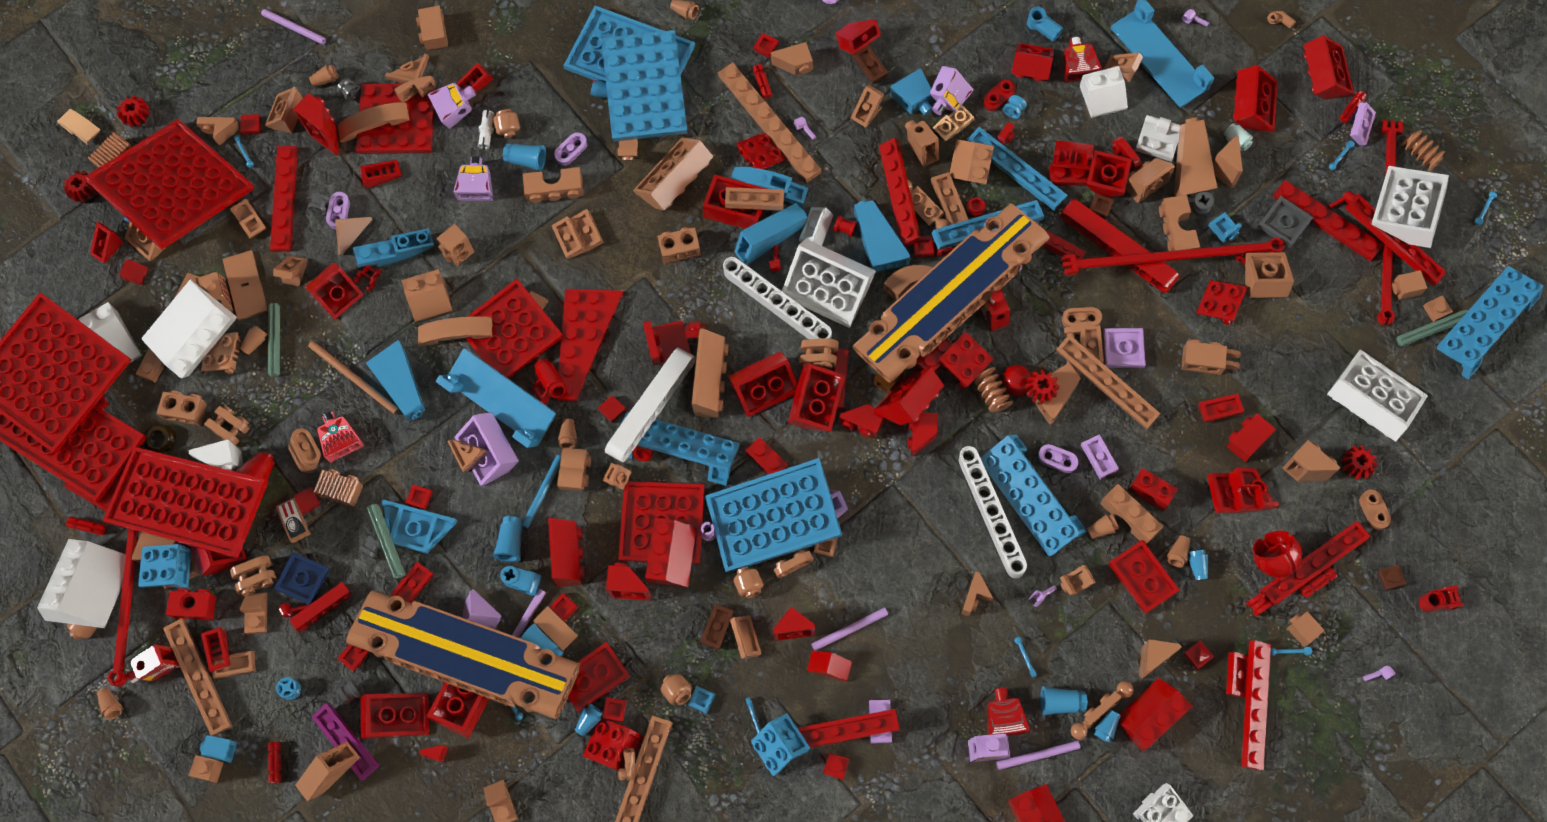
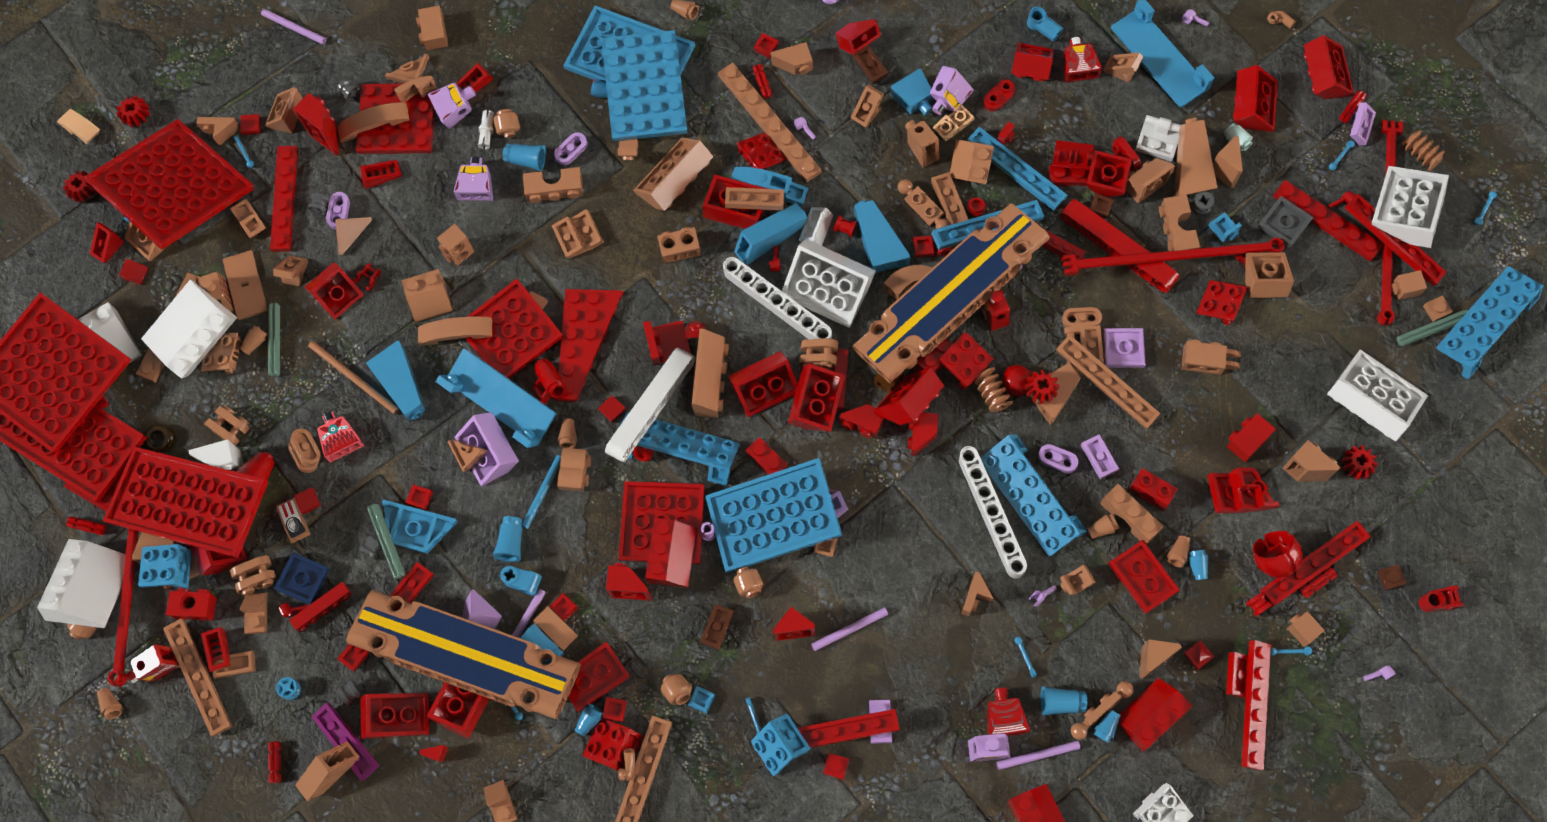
nougat brick [88,132,132,168] -> none
nougat brick [156,391,207,426] -> none
nougat brick [189,755,223,783] -> none
dark azure brick [200,735,237,763] -> none
nougat cone [309,64,339,87] -> none
nougat brick [313,469,363,508] -> none
dark azure slope [353,228,434,268] -> none
red slope [548,518,585,587] -> none
nougat bracket [602,463,632,490] -> none
nougat tile [730,615,761,659] -> none
nougat plate [774,550,814,578] -> none
red slope [807,651,852,682] -> none
red plate [879,138,922,248] -> none
dark azure wheel [1003,95,1027,119] -> none
white slope [1080,66,1128,118] -> none
red plate [1198,393,1244,423] -> none
nougat plate [1359,490,1391,530] -> none

